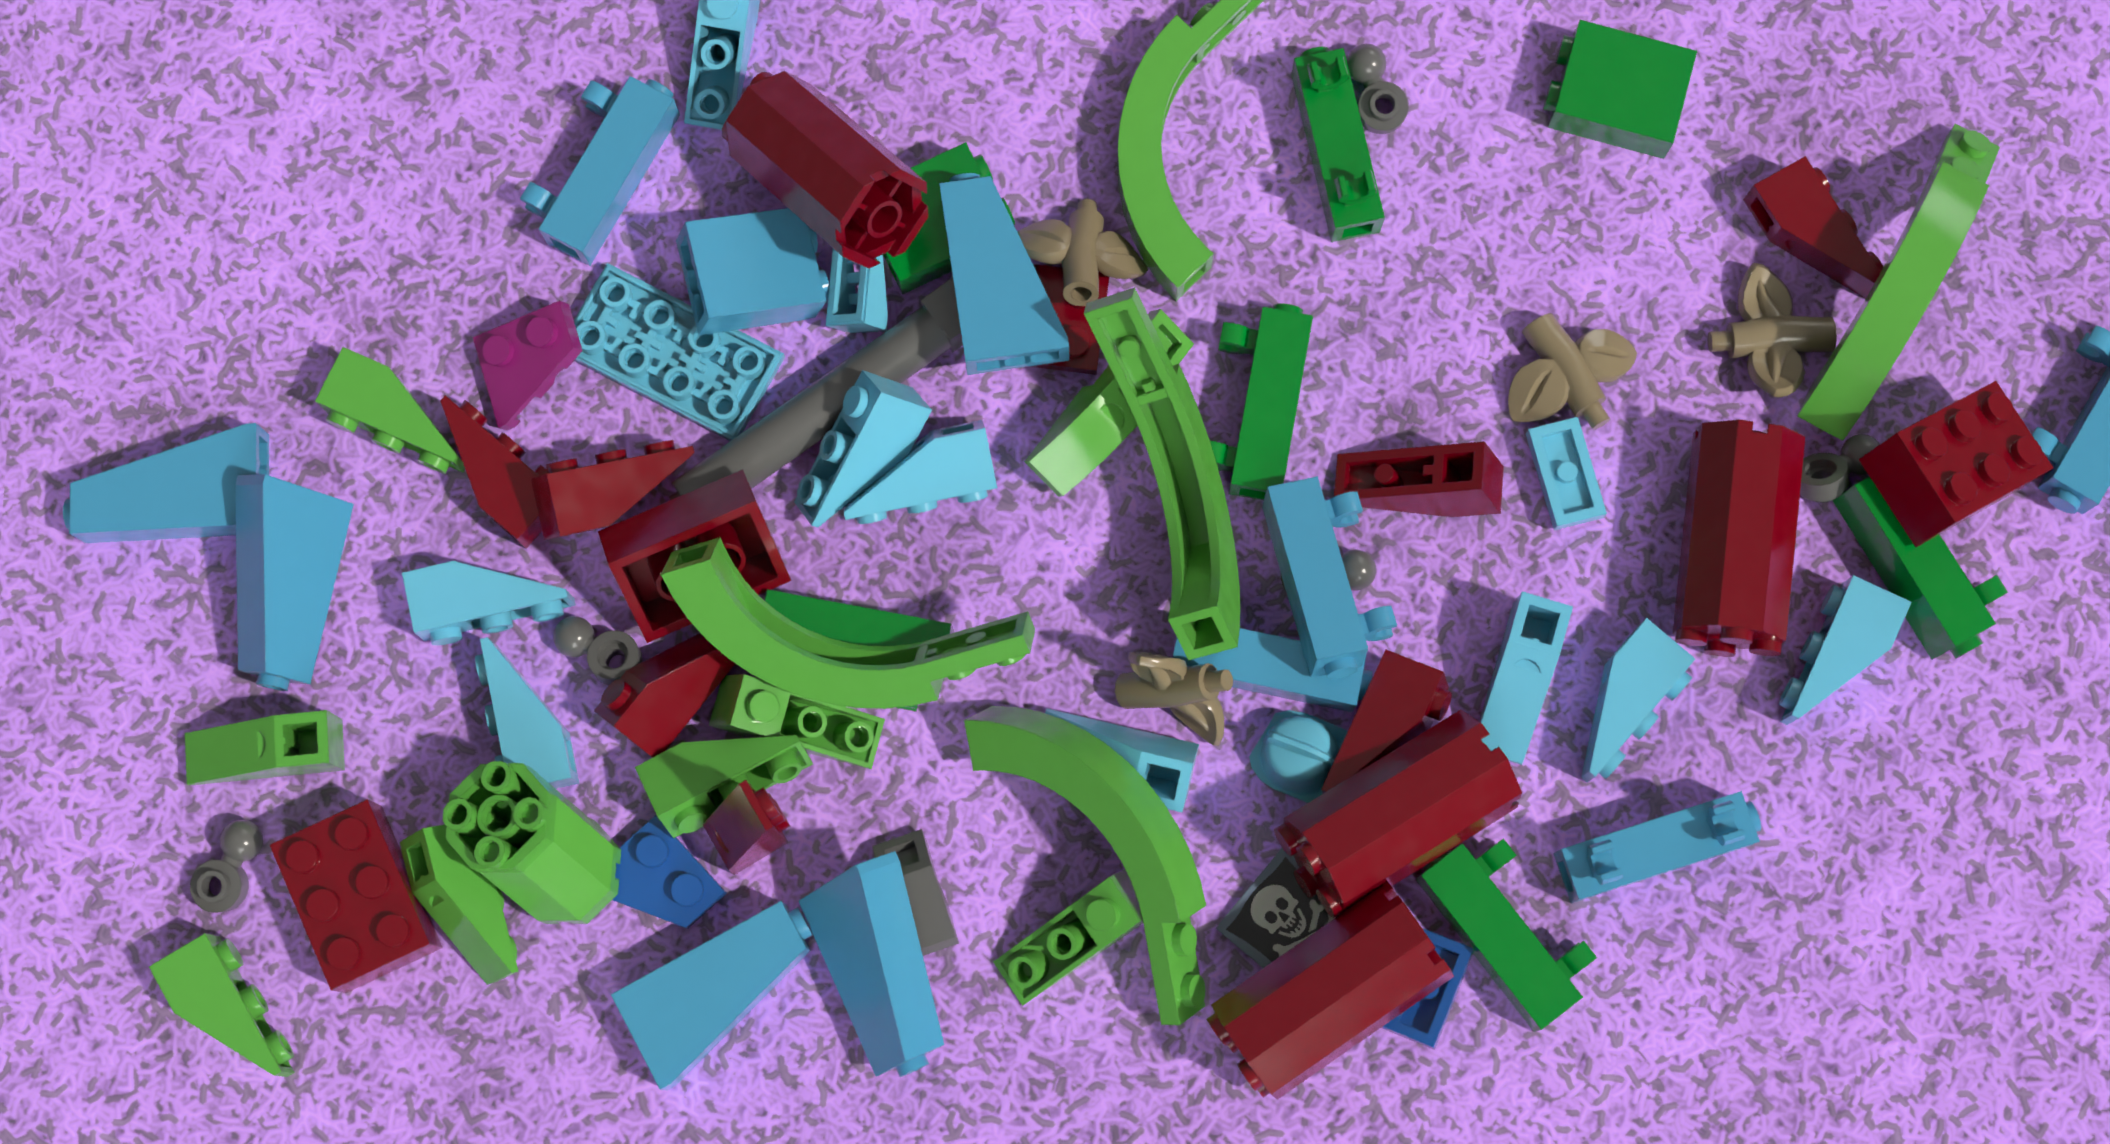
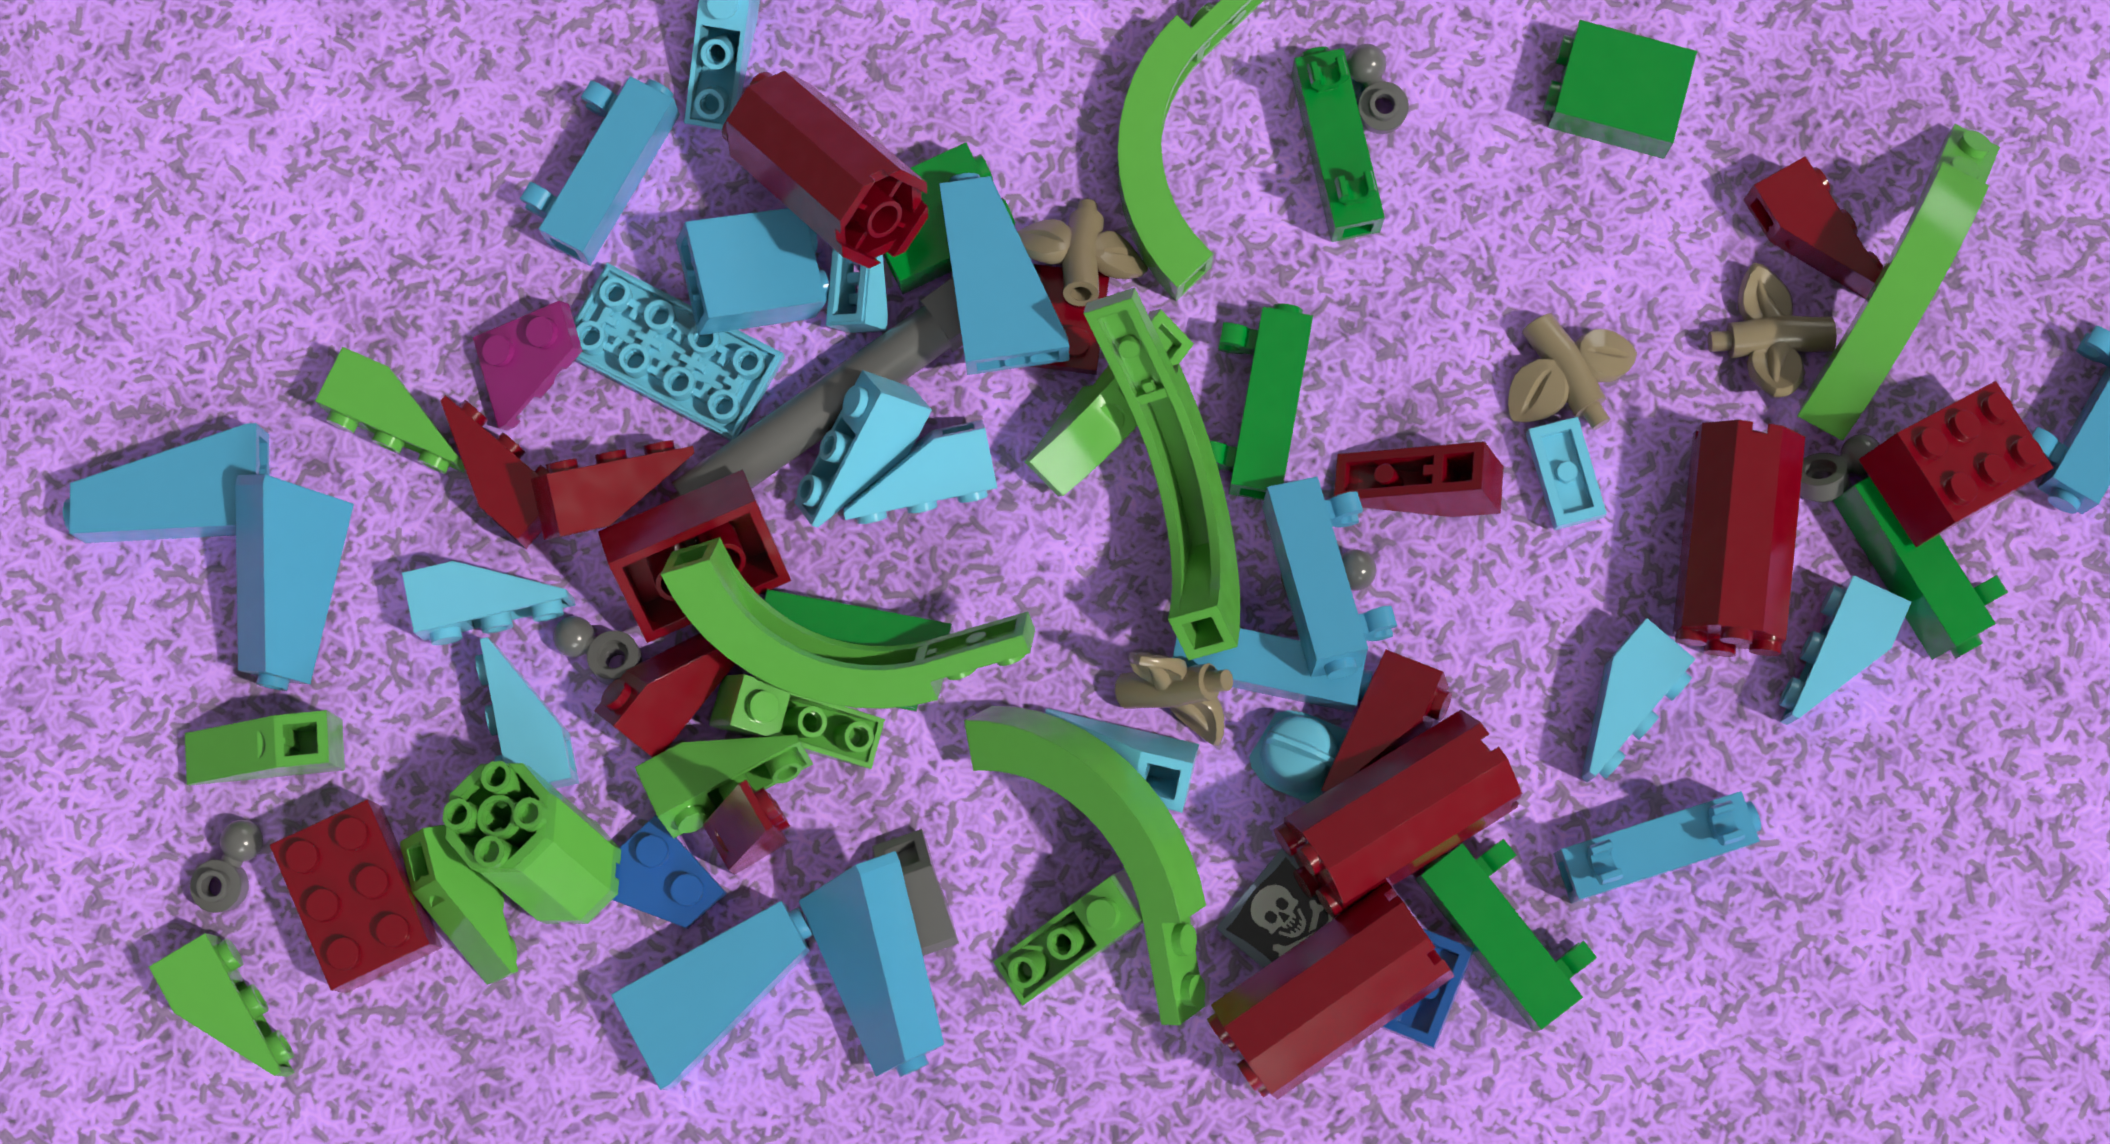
medium azure slope [1479,591,1573,765] -> none

